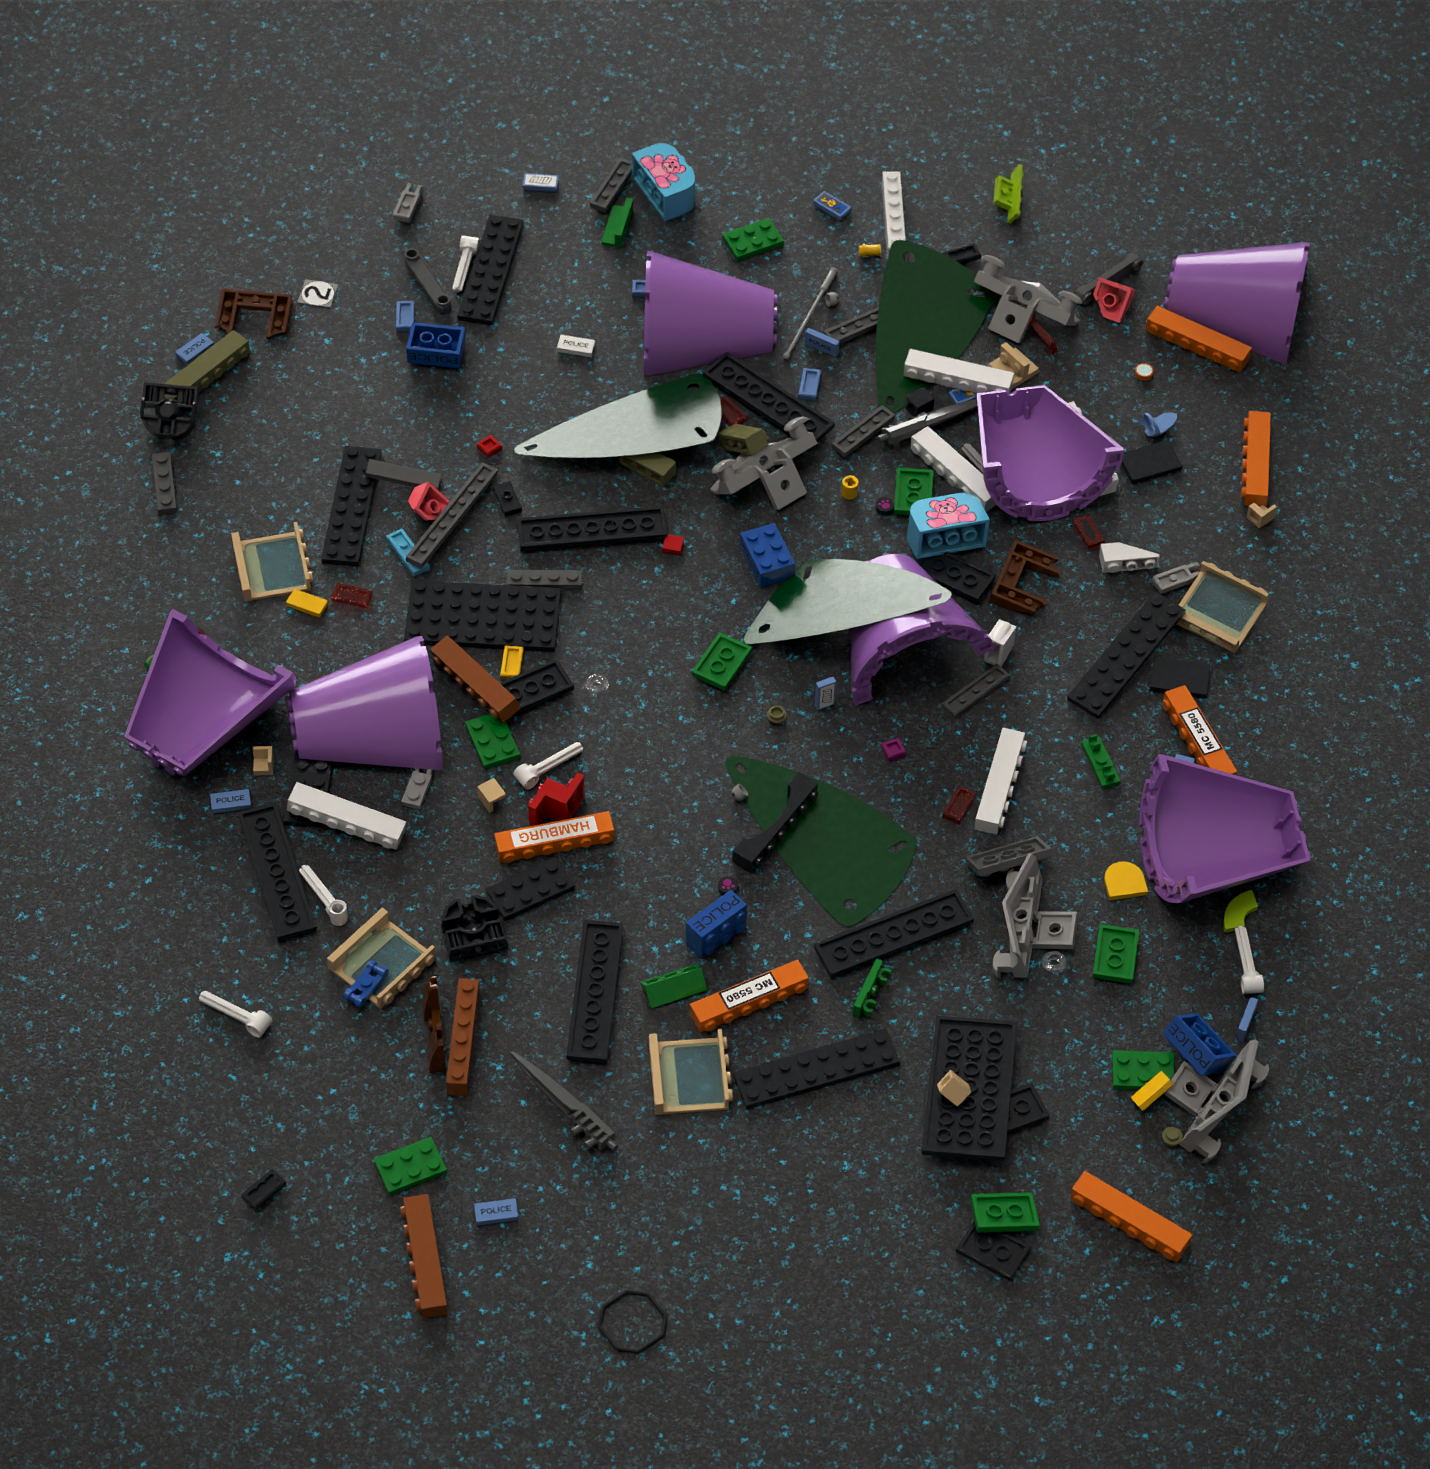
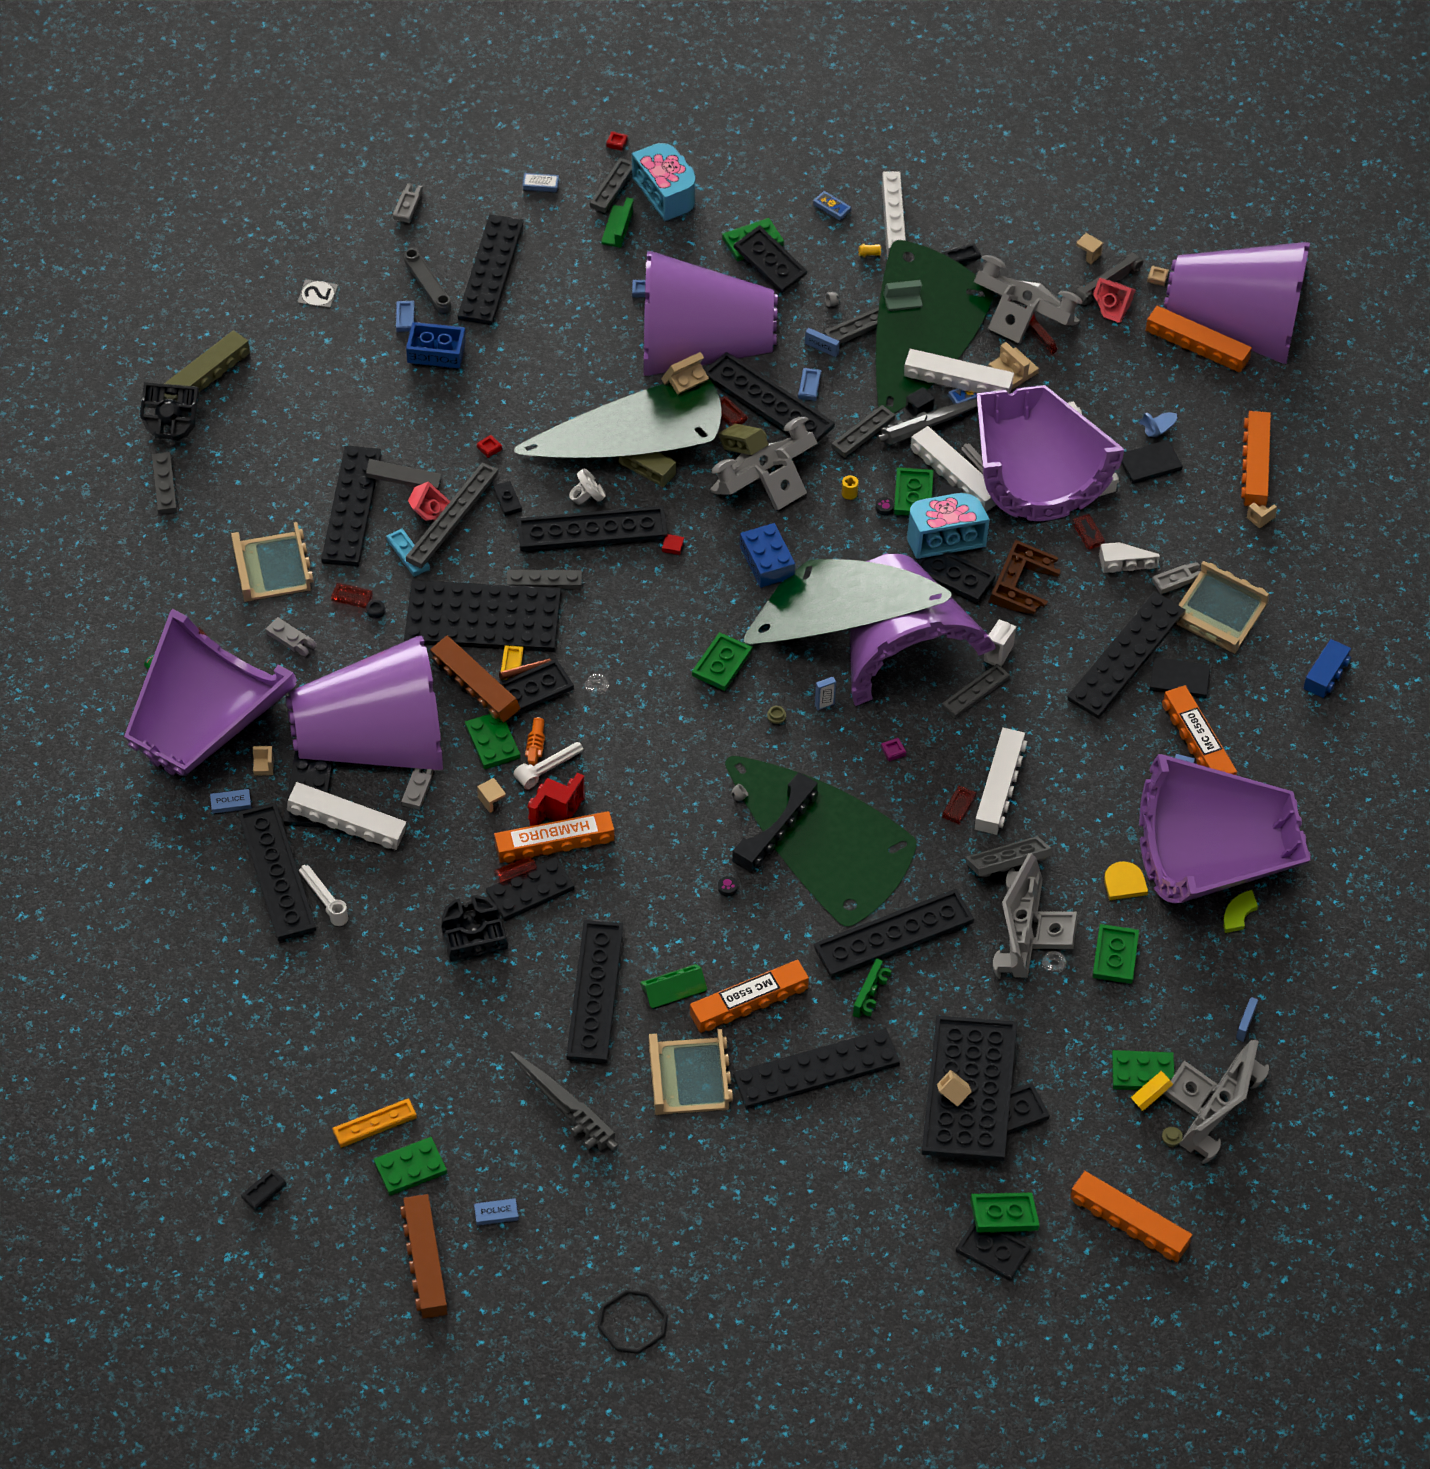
medium blue tile [175,333,214,365] -> none
white axle [199,991,272,1038] -> none
reddish brown wedge [215,288,293,339] -> none
yellow tile [286,589,328,618] -> none
panel [327,907,436,1009] -> none
blue plate [343,959,389,1008] -> none
reddish brown wedge [423,976,445,1073] -> none
dark orange brick [446,978,480,1096] -> none
white axle [452,236,480,293] -> none
white tile [557,335,595,357] -> none
blue brick [686,890,747,959] -> none
light grey piece [783,267,838,359] -> none
lime bracket [993,164,1024,224] -> none
green plate [1081,734,1120,789] -> none
tile [1135,363,1153,381] -> none
blue brick [1163,1013,1237,1076] -> none
white axle [1235,926,1264,994] -> none
none -> light grey hinge [265,617,316,656]
none -> light orange tile [332,1098,417,1148]
none -> black tile [366,600,385,619]
none -> clear red tile [494,856,537,882]
none -> copper bar [499,658,551,680]
none -> orange hinge [525,717,545,766]
none -> white tile [569,468,606,504]
none -> red tile [606,131,628,151]
none -> tan bracket [661,352,709,395]
none -> black plate [734,225,807,293]
none -> sand green panel [883,280,922,311]
none -> tan panel [1076,233,1103,264]
none -> tan tile [1147,266,1169,286]
none -> blue brick [1303,639,1352,698]

